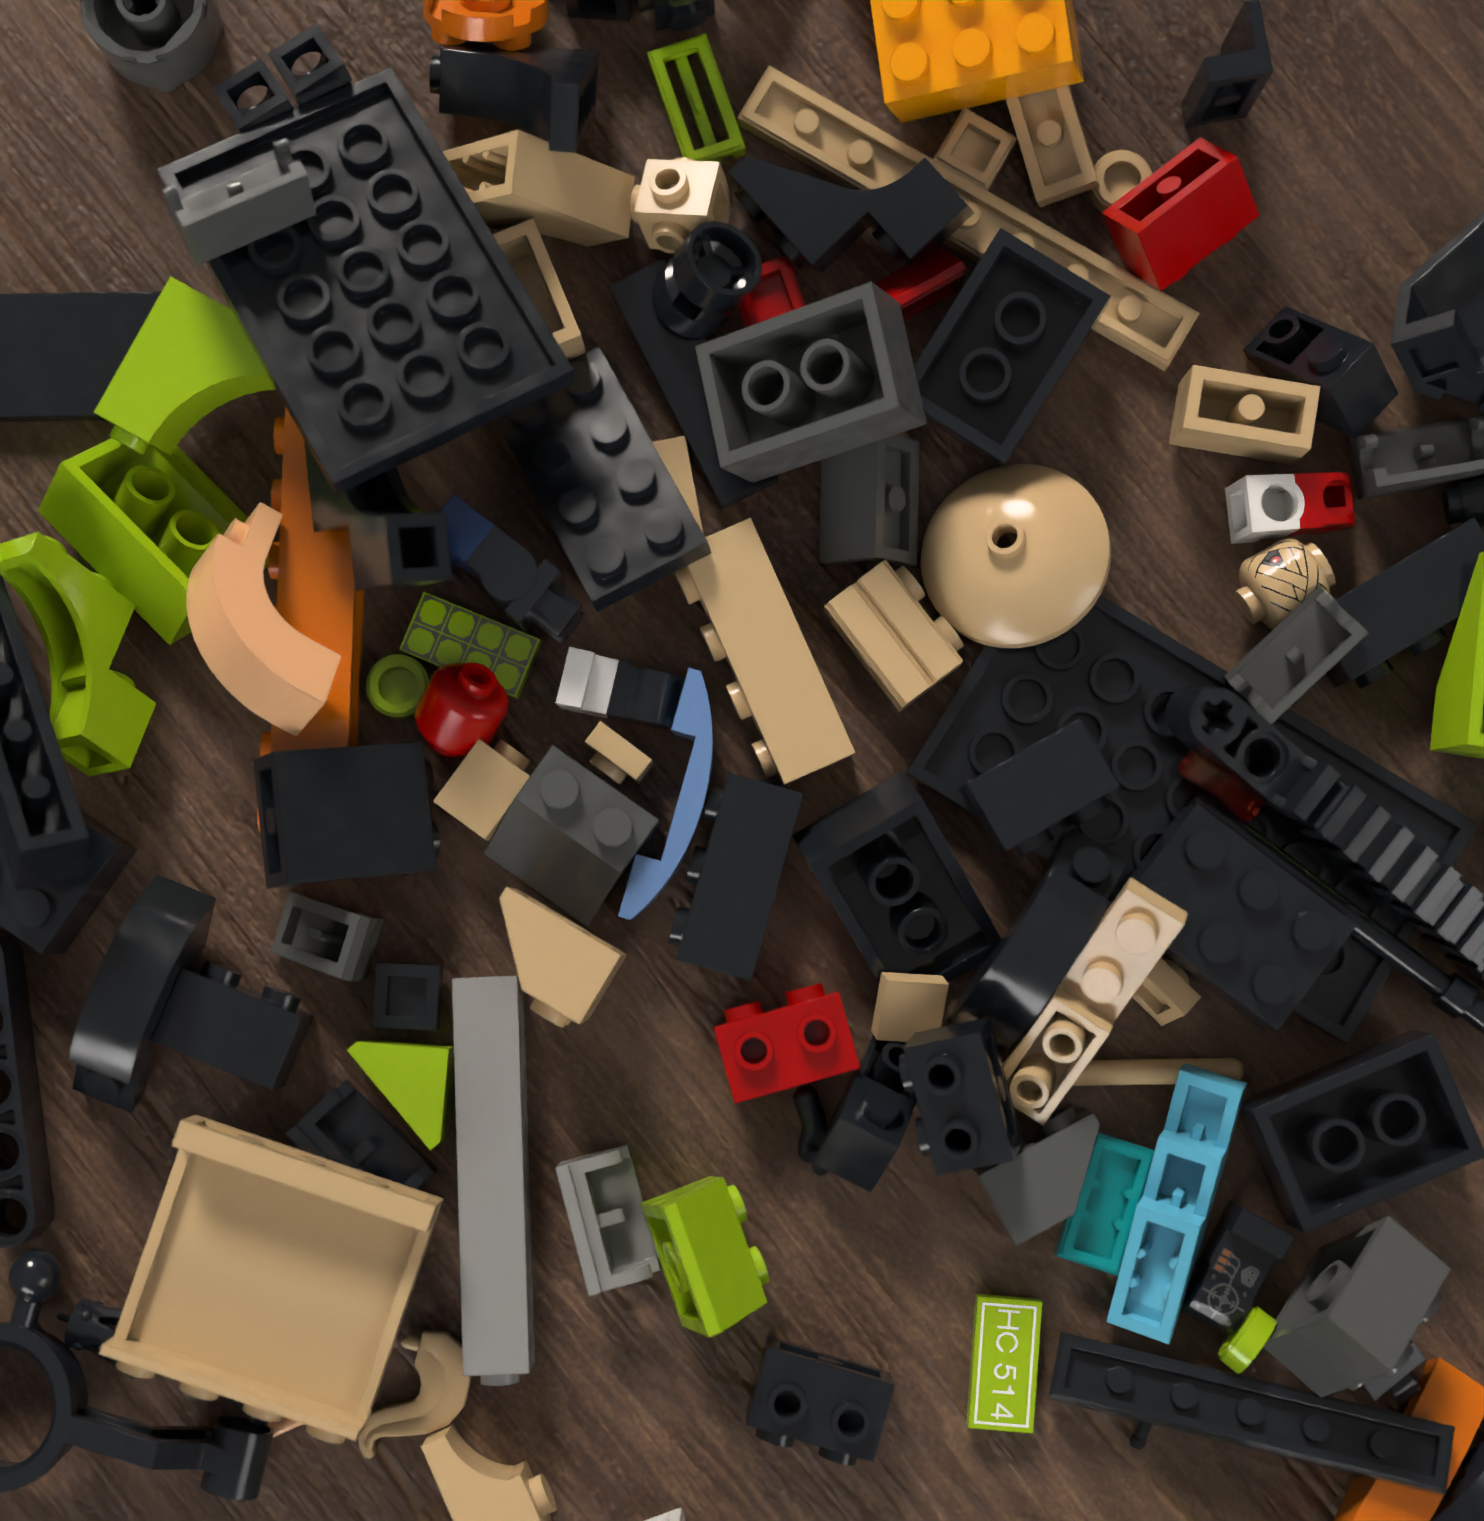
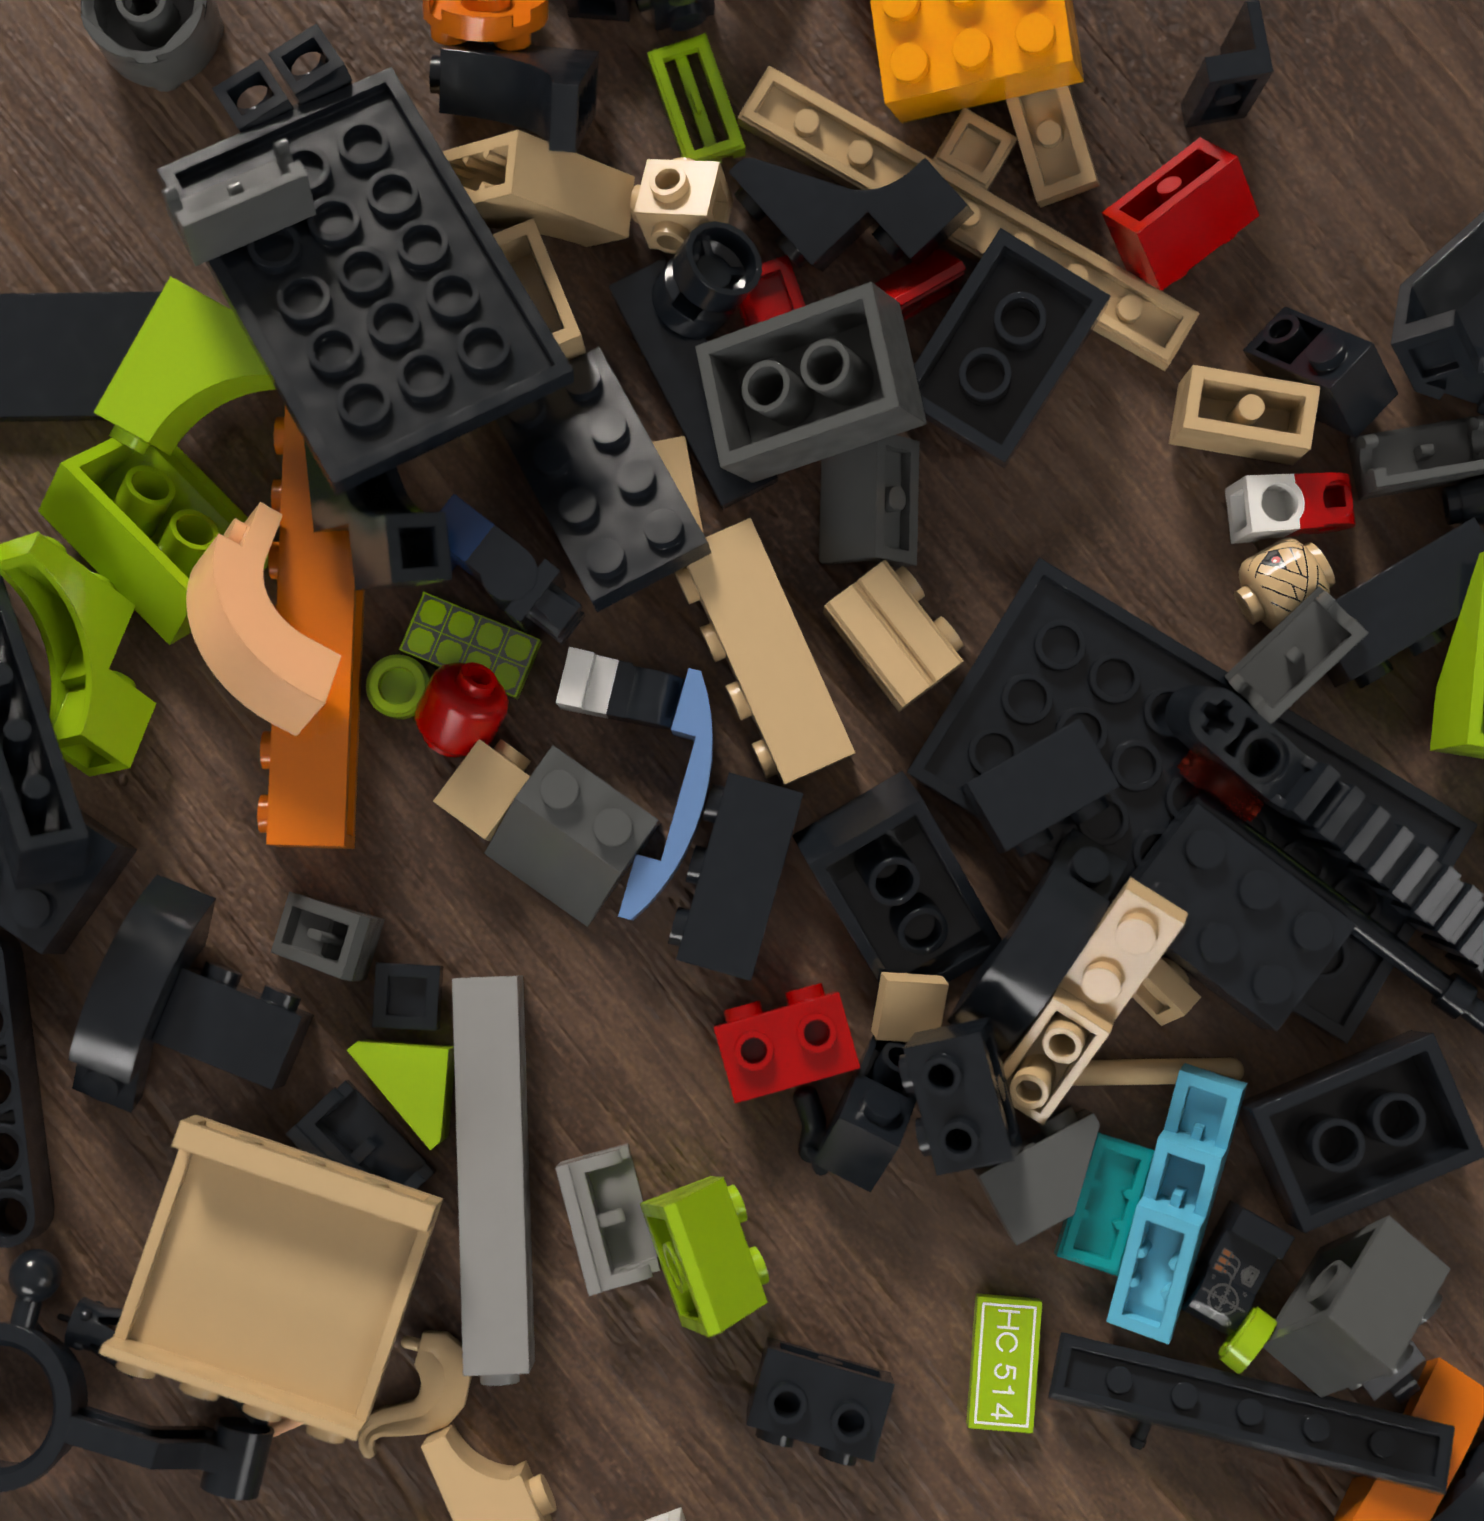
black panel [253,742,440,889] -> none
tan slope [499,887,627,1028] -> none
tan plate [585,721,654,785] -> none
tan dish [921,464,1111,648] -> none
tan tile [1088,150,1152,212] -> none

